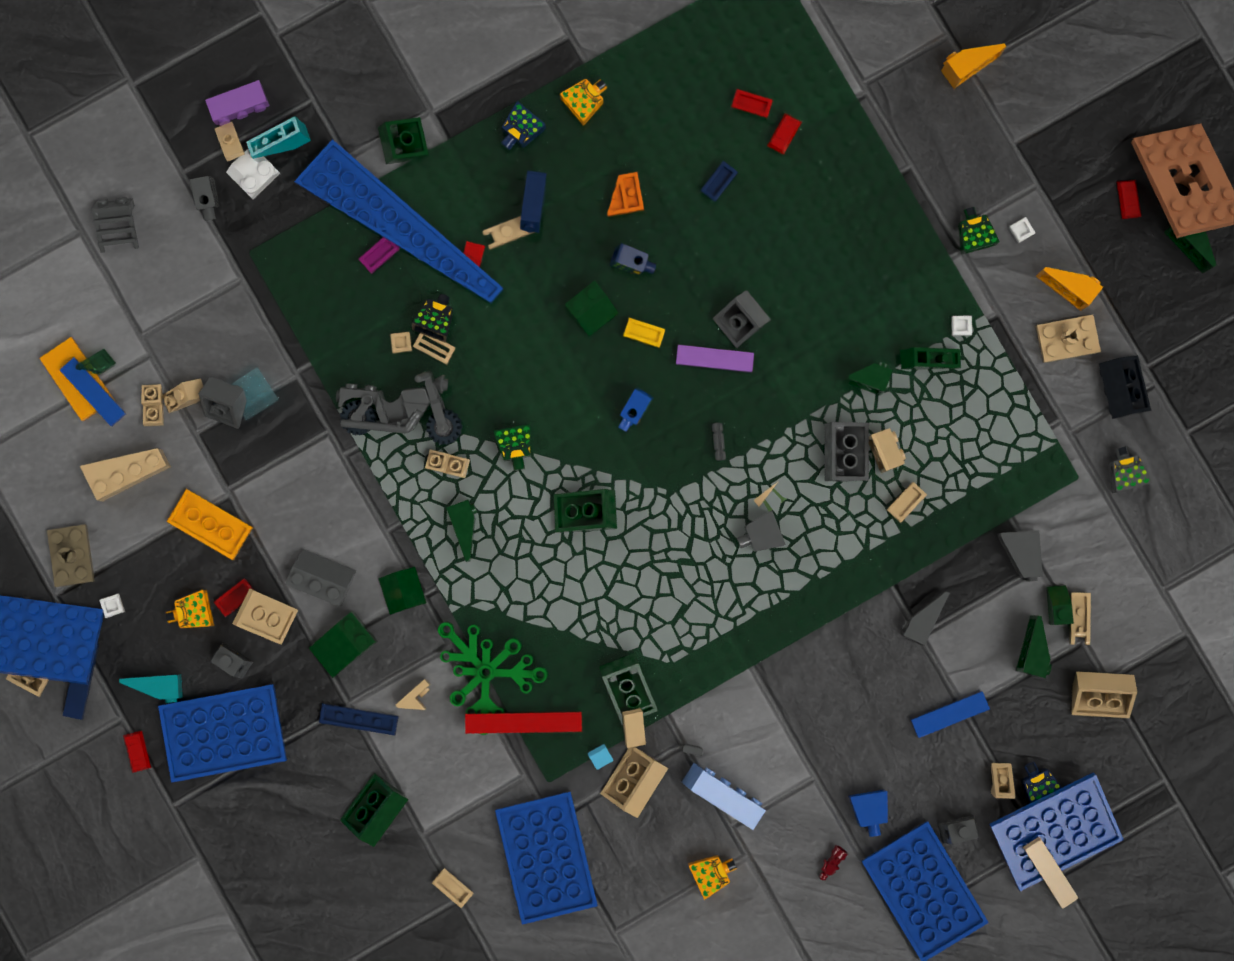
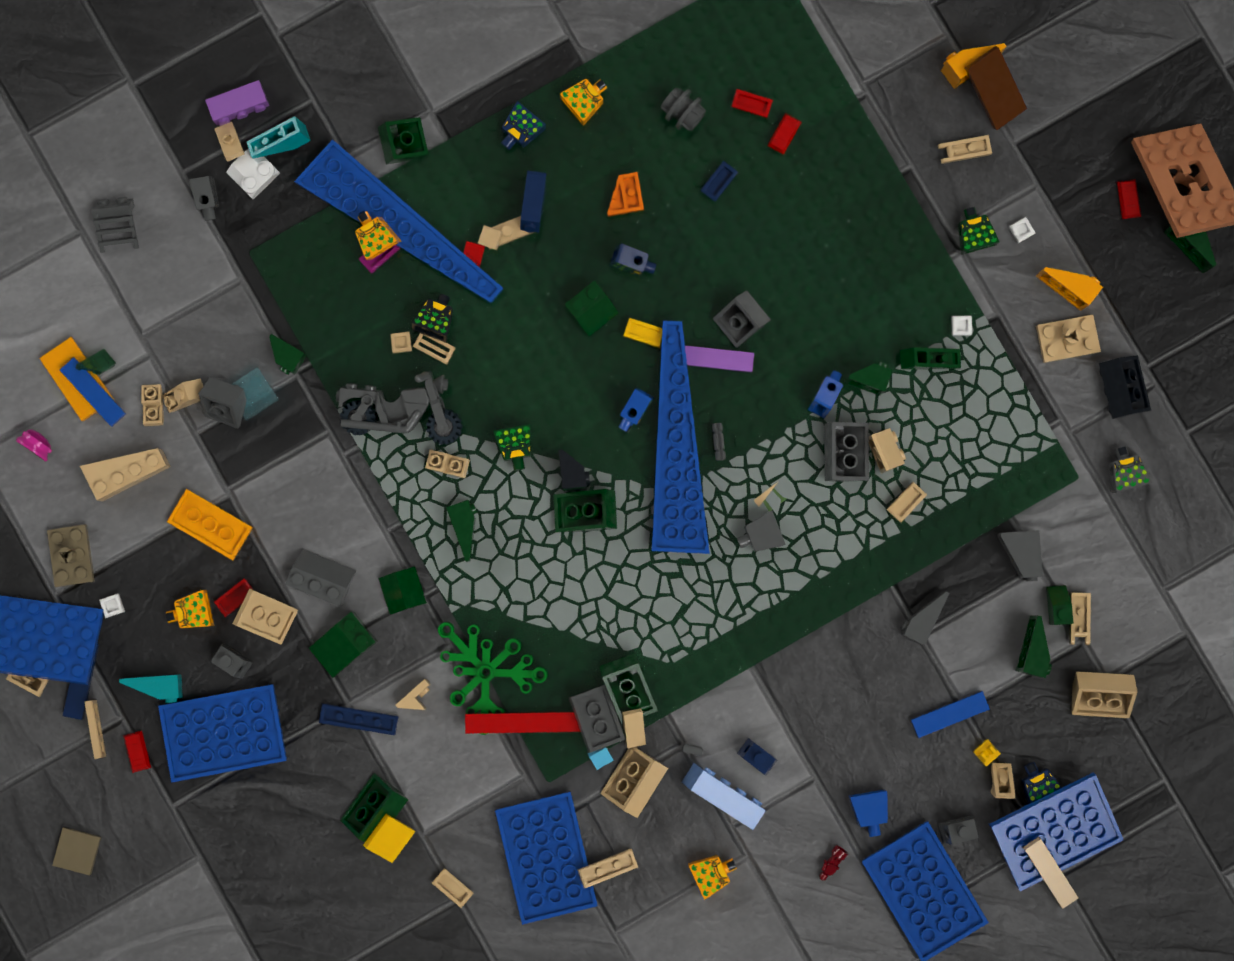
none -> dark pink hat [16,430,52,462]
none -> dark tan tile [52,827,101,875]
none -> tan tile [85,700,106,759]
none -> dark green slope [269,334,307,375]
none -> light orange torso [355,211,401,260]
none -> yellow tile [363,814,415,863]
none -> tan tile [478,225,503,250]
none -> black slope [559,450,590,493]
none -> dark grey plate [569,685,625,753]
none -> tan tile [577,849,638,888]
none -> blue wing [652,321,710,554]
none -> dark grey piece [661,87,706,131]
none -> dark blue torso [737,738,778,775]
none -> blue torso [808,371,843,419]
none -> tan hinge [938,135,992,164]
none -> reddish brown tile [965,46,1027,130]
none -> yellow tile [973,739,1001,767]

